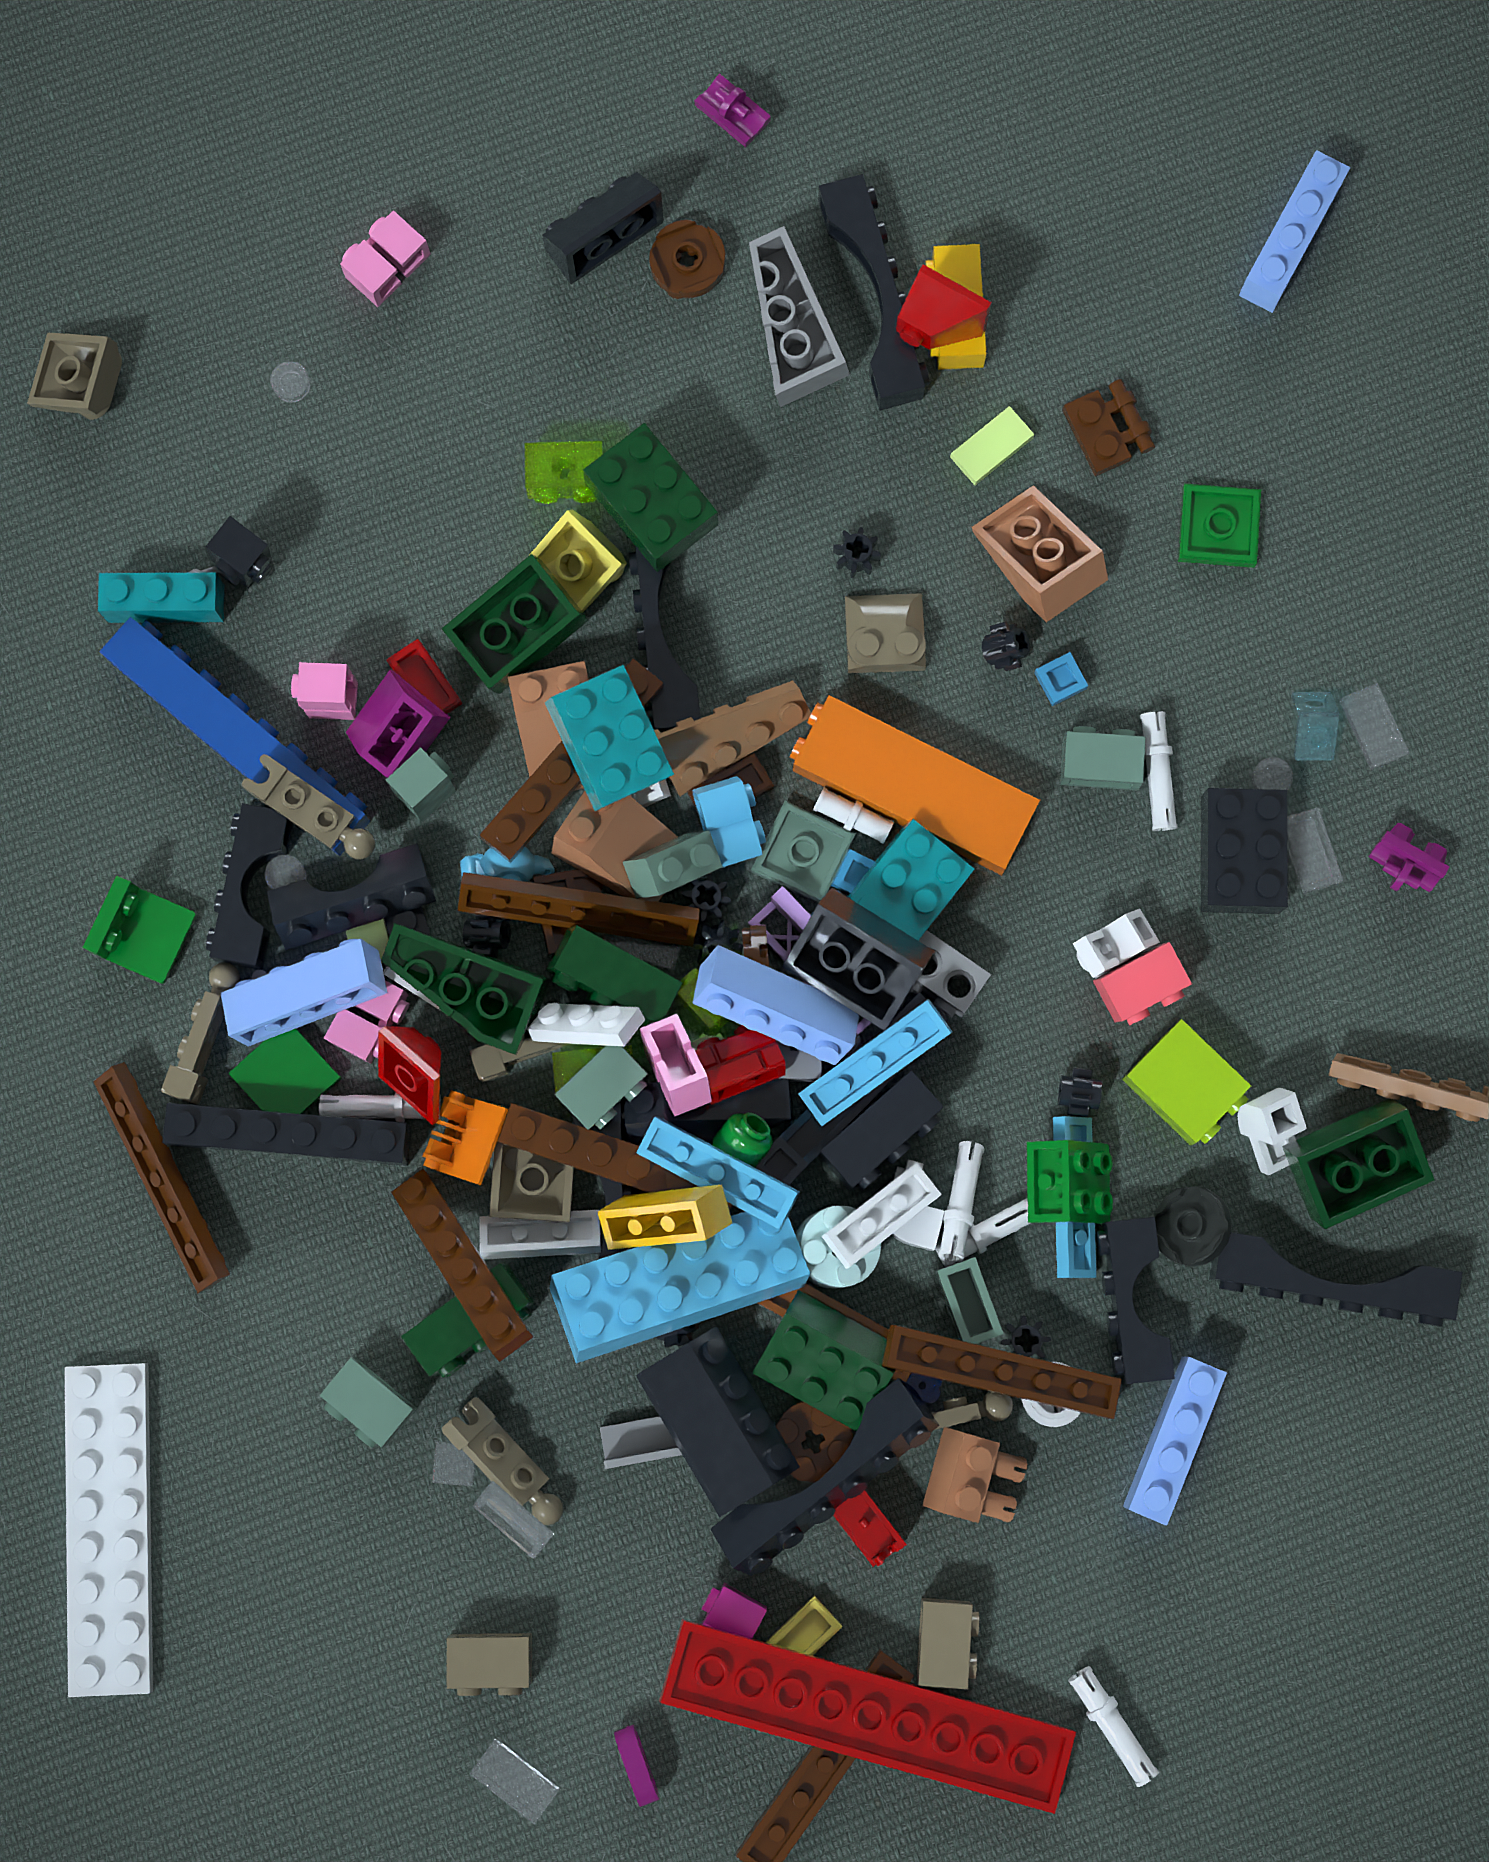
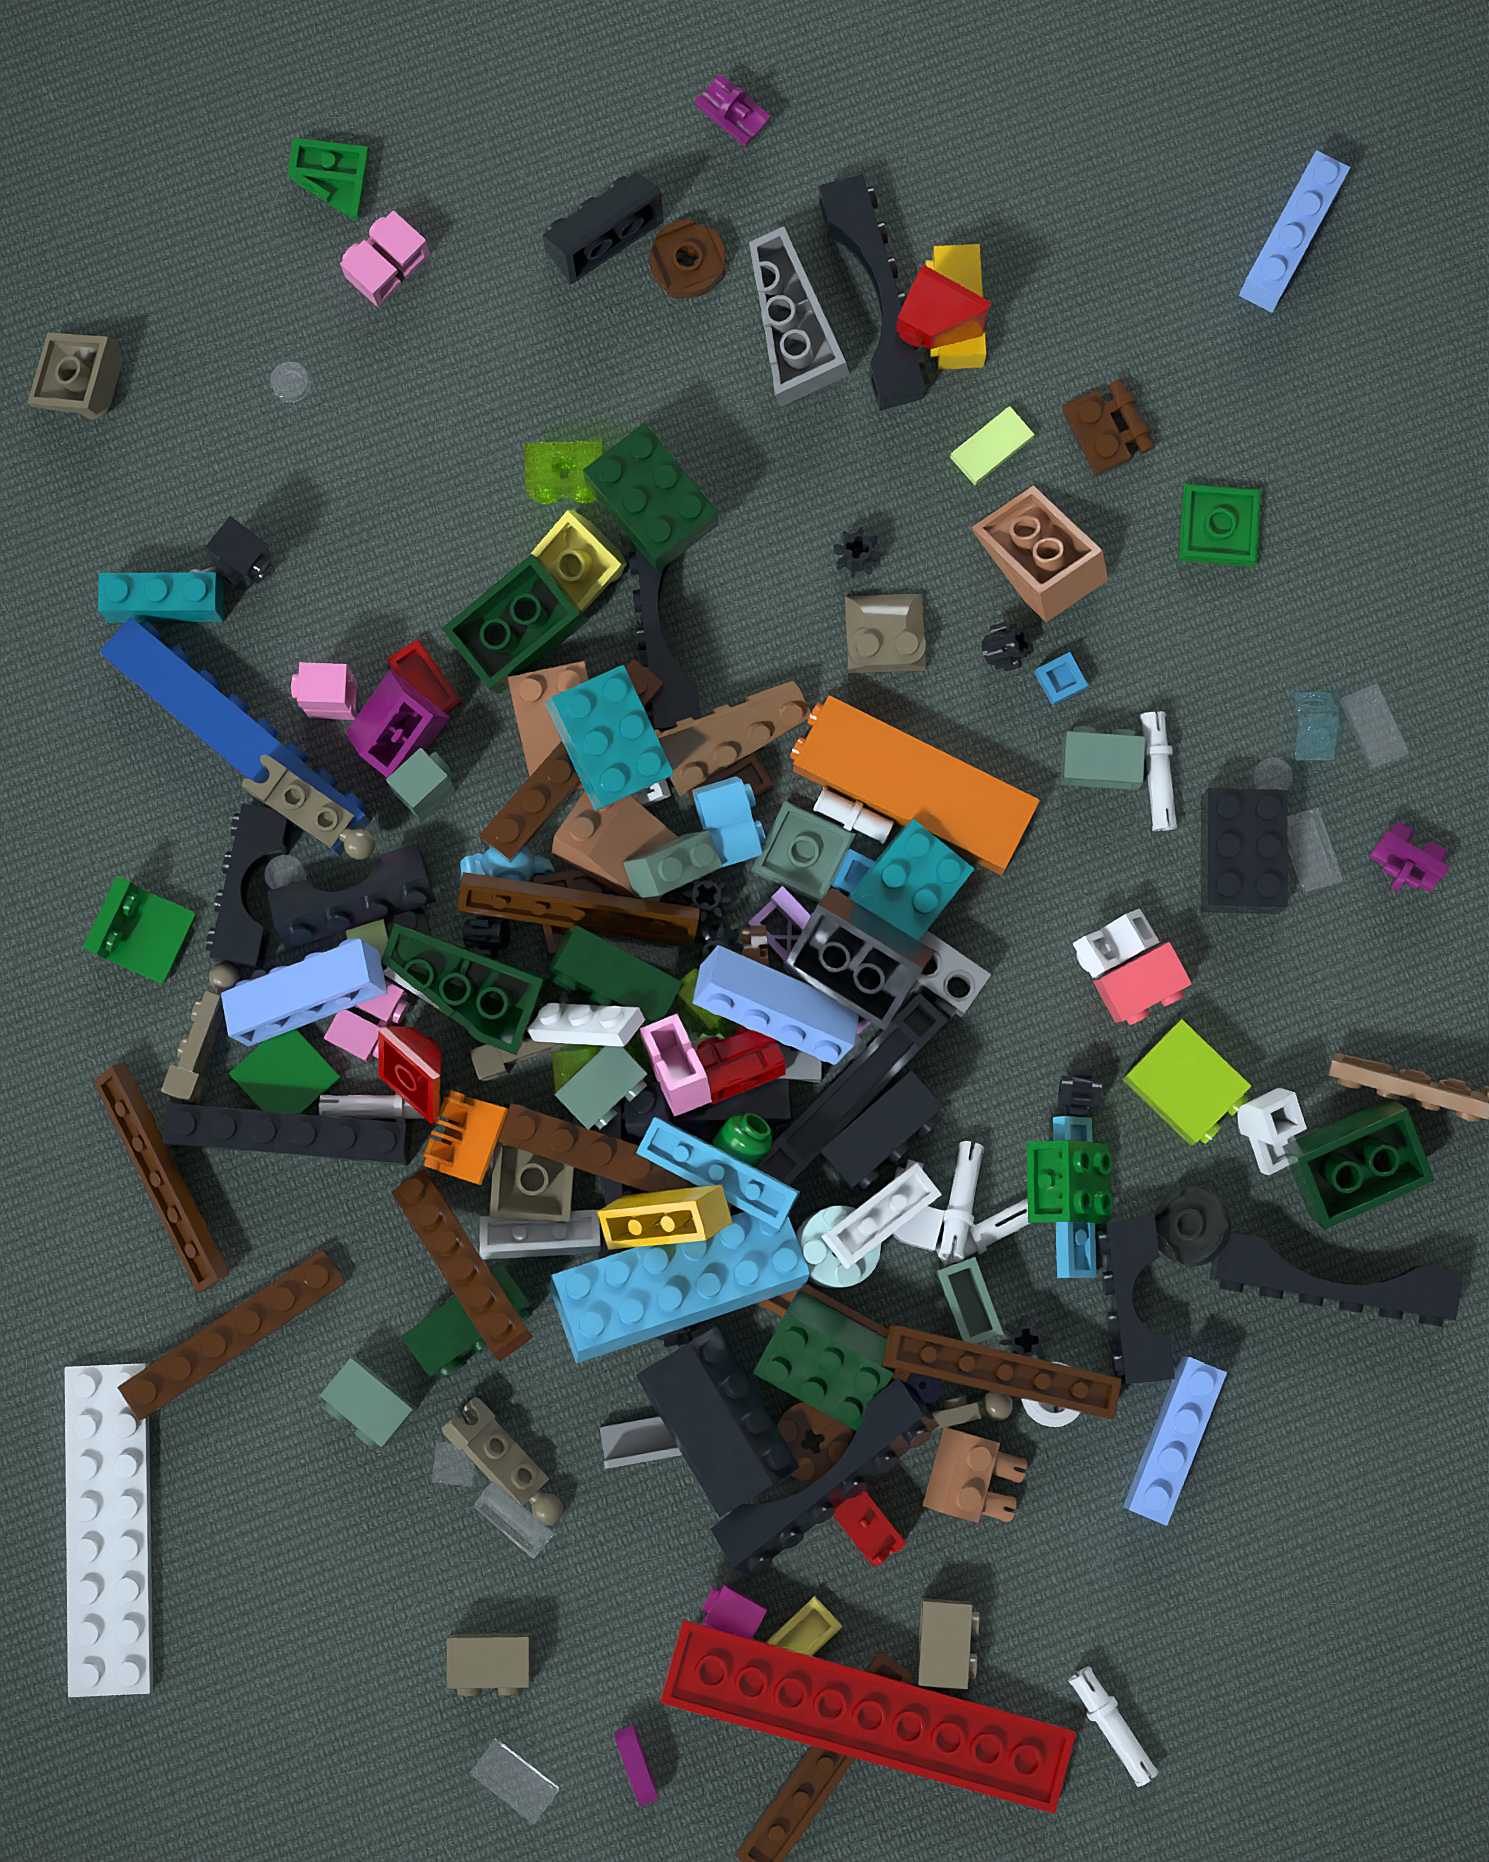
medium azure plate [798,999,953,1126] -> none
none -> reddish brown plate [117,1249,345,1422]
none -> green wing [287,138,370,221]

